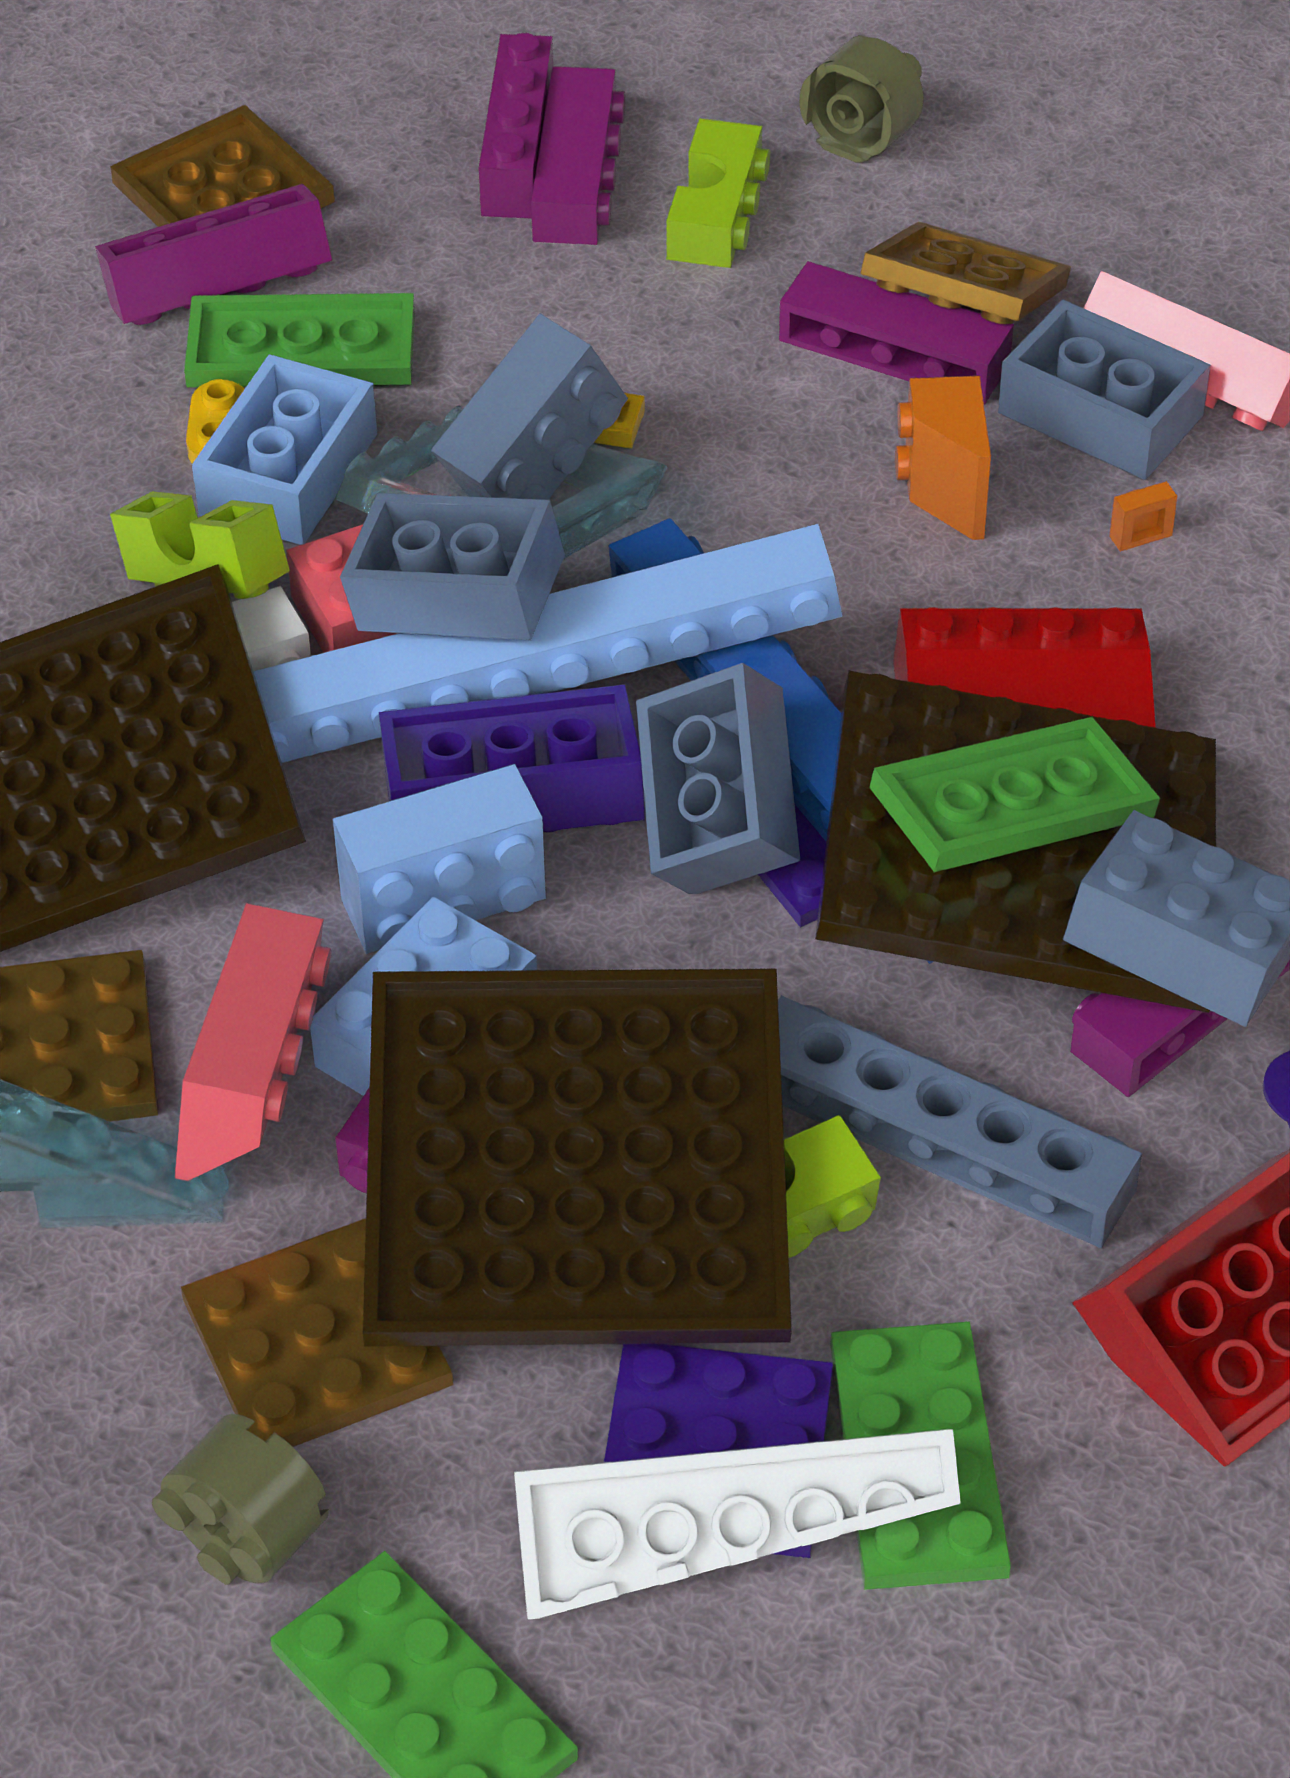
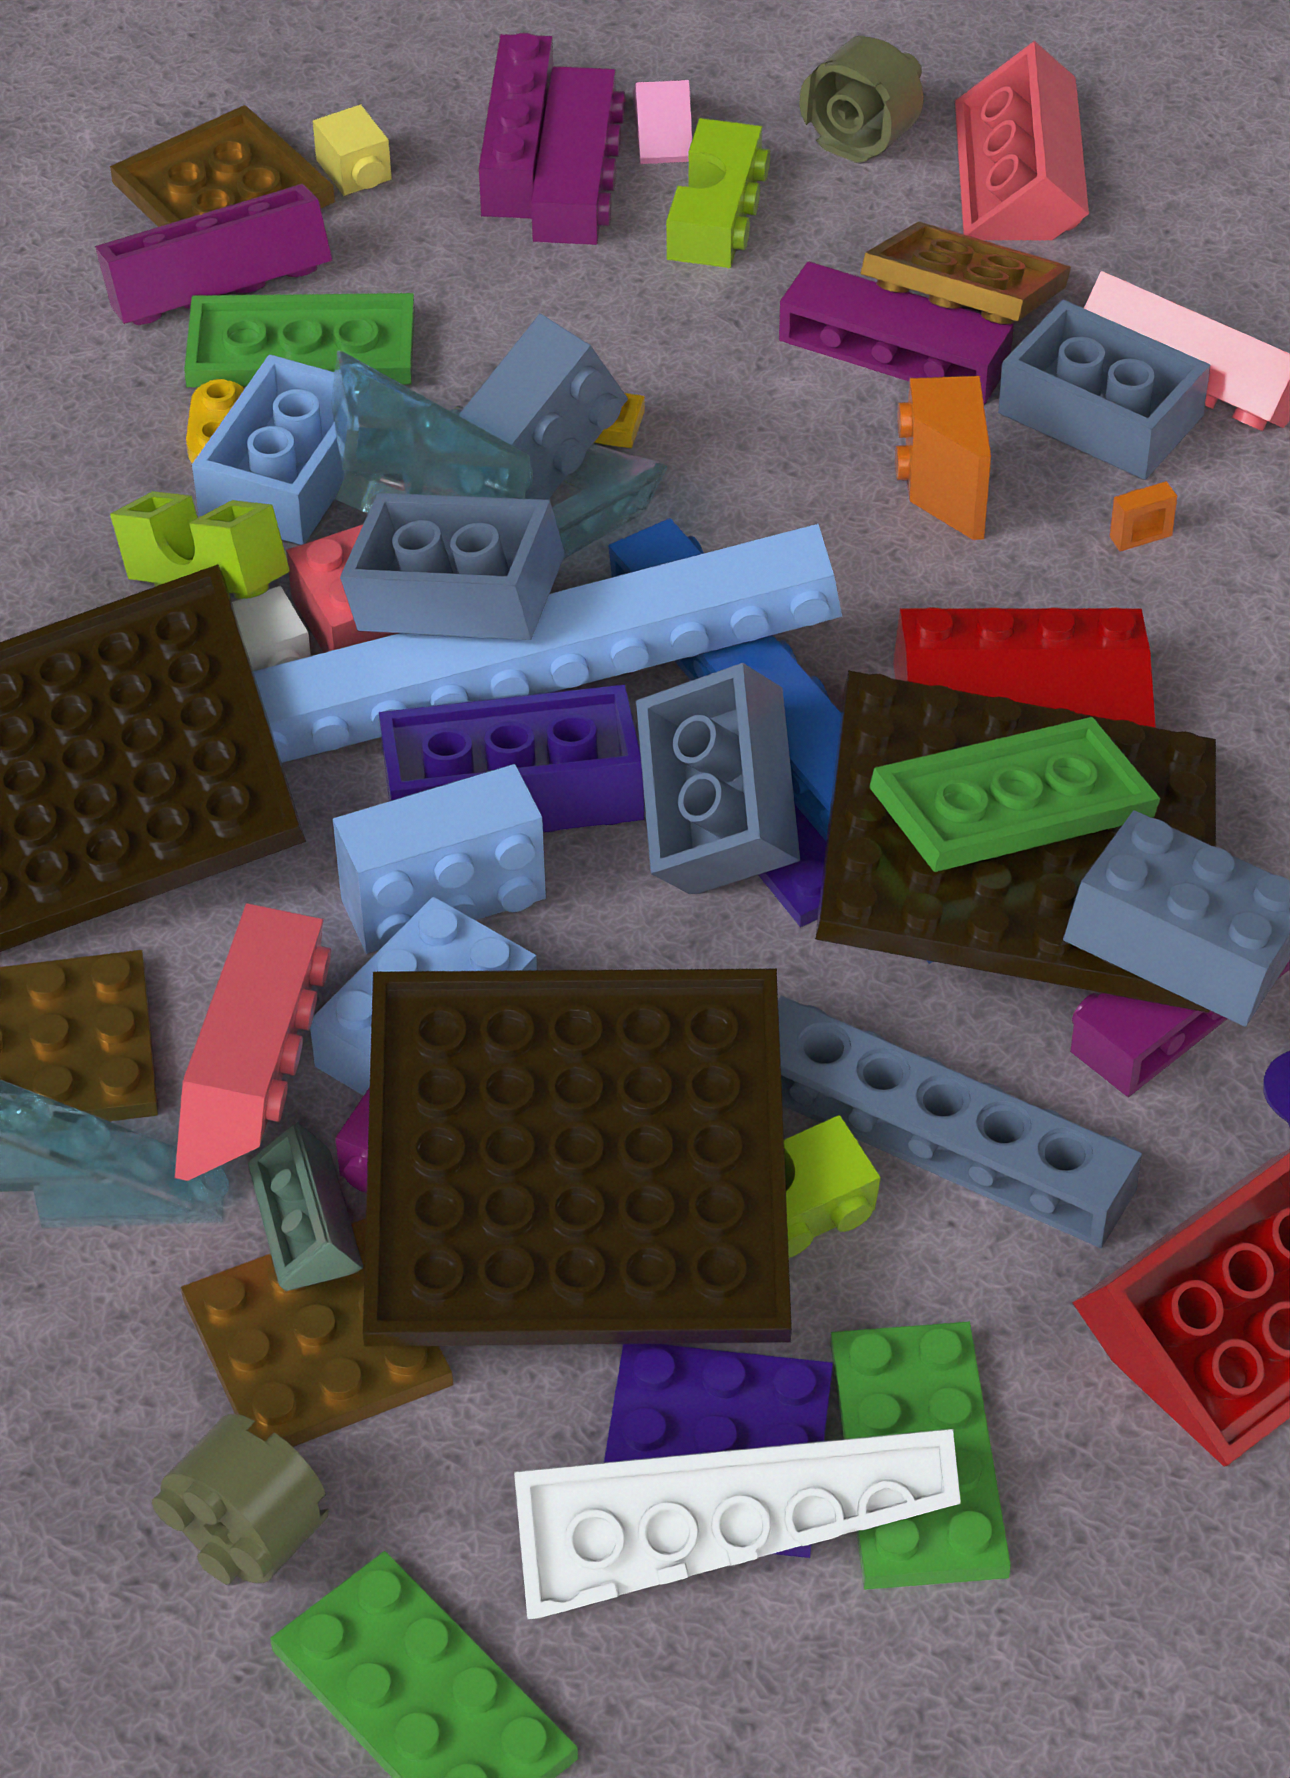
none -> sand green slope [248,1122,363,1291]
none -> light yellow brick [313,104,392,196]
none -> clear light blue slope [331,351,533,499]
none -> bright pink slope [633,80,692,164]
none -> coral slope [955,41,1089,240]

